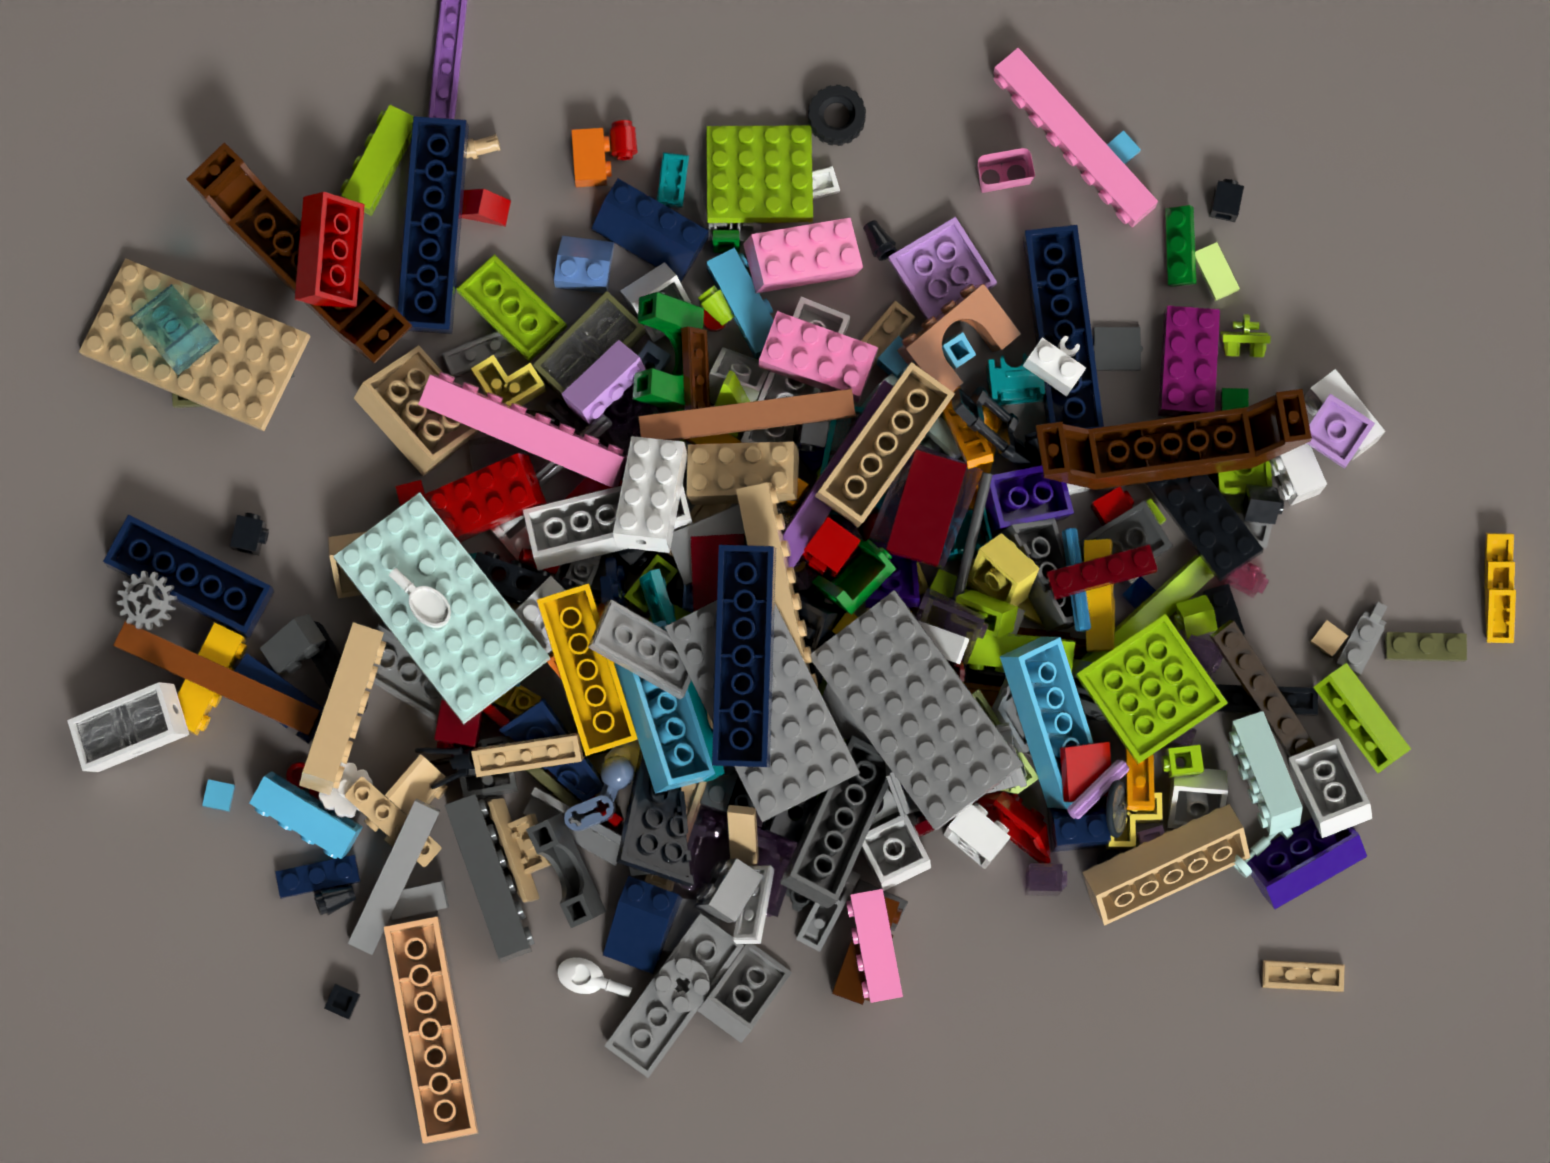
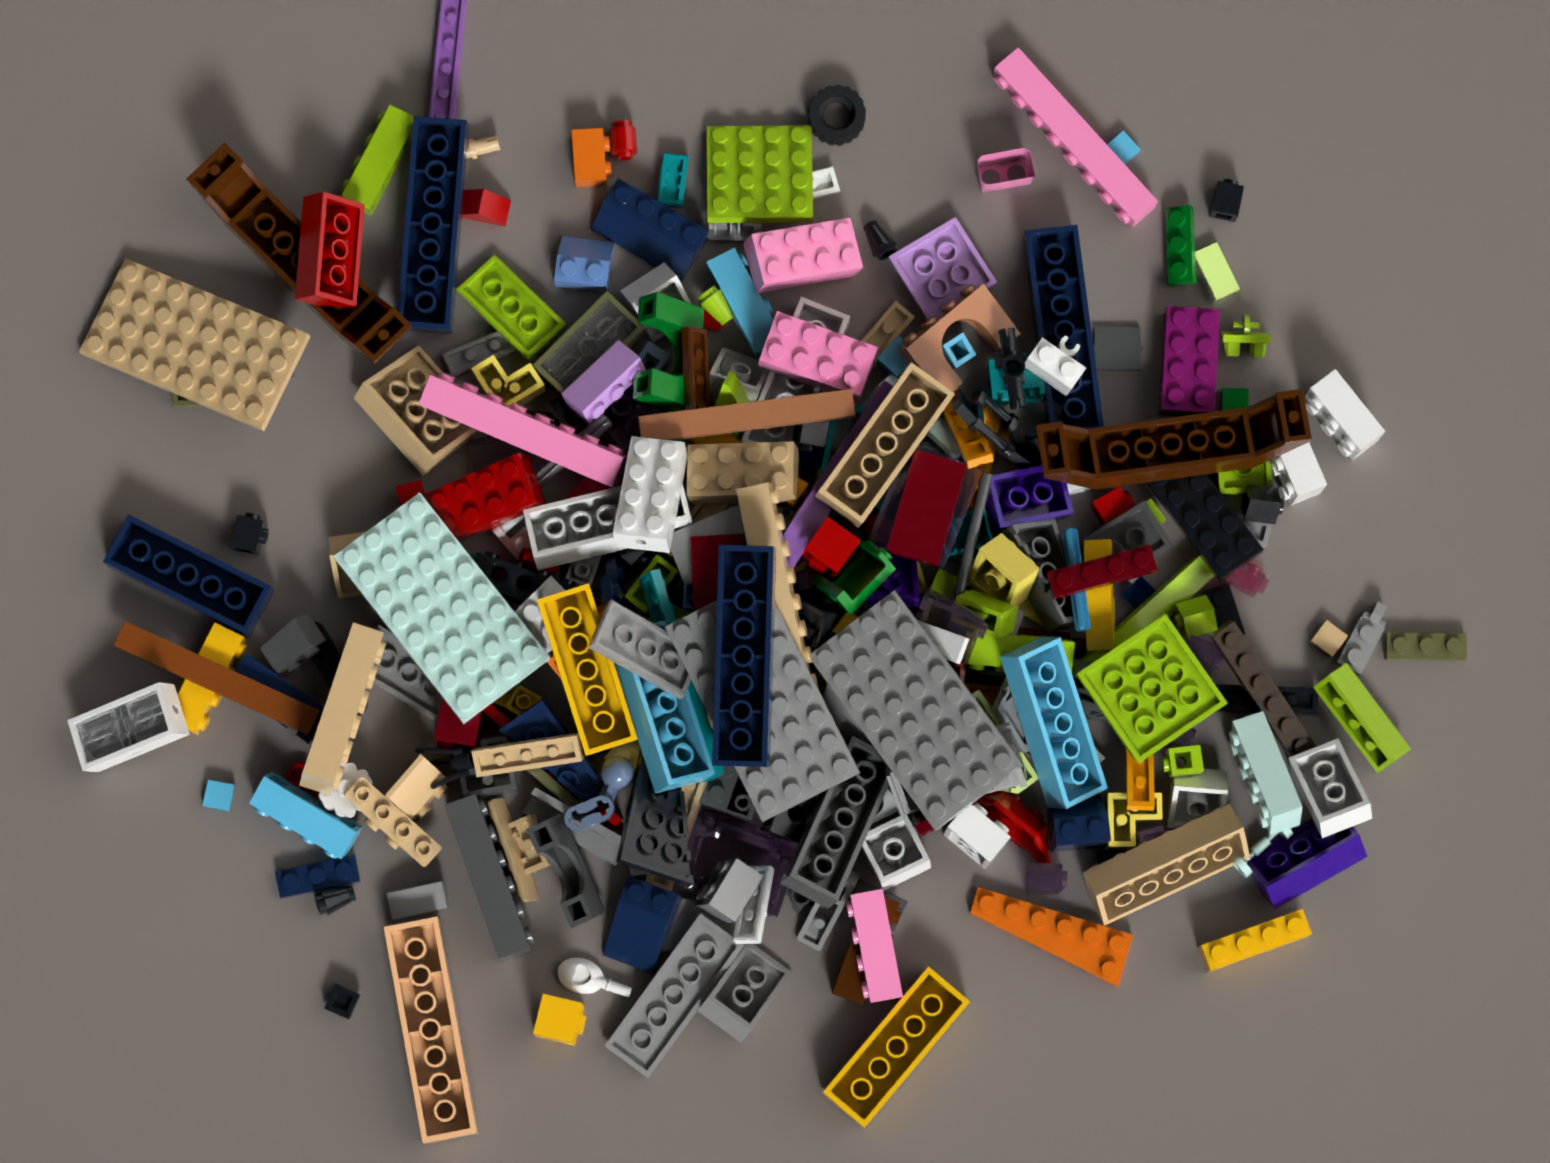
light grey gear [117,571,177,630] -> none
clear light blue slope [130,284,220,375] -> none
light grey tile [348,799,441,955] -> none
white piece [389,568,451,628] -> none
light grey plate [655,958,710,1013] -> none
green tile [713,230,740,253] -> none
tan tile [727,805,759,866] -> none
red tile [1060,742,1111,802] -> none
lavender axle [1067,760,1129,819] -> none
wheel [1106,780,1127,838] -> none
tan tile [1261,960,1345,992] -> none
lavender plate [1306,394,1375,469] -> none
yellow slope [1485,533,1516,643] -> none
none -> yellow piece [533,994,587,1046]
none -> yellow brick [822,966,970,1129]
none -> orange wing [970,887,1133,987]
none -> black pin [998,328,1027,410]
none -> yellow brick [1197,909,1312,973]

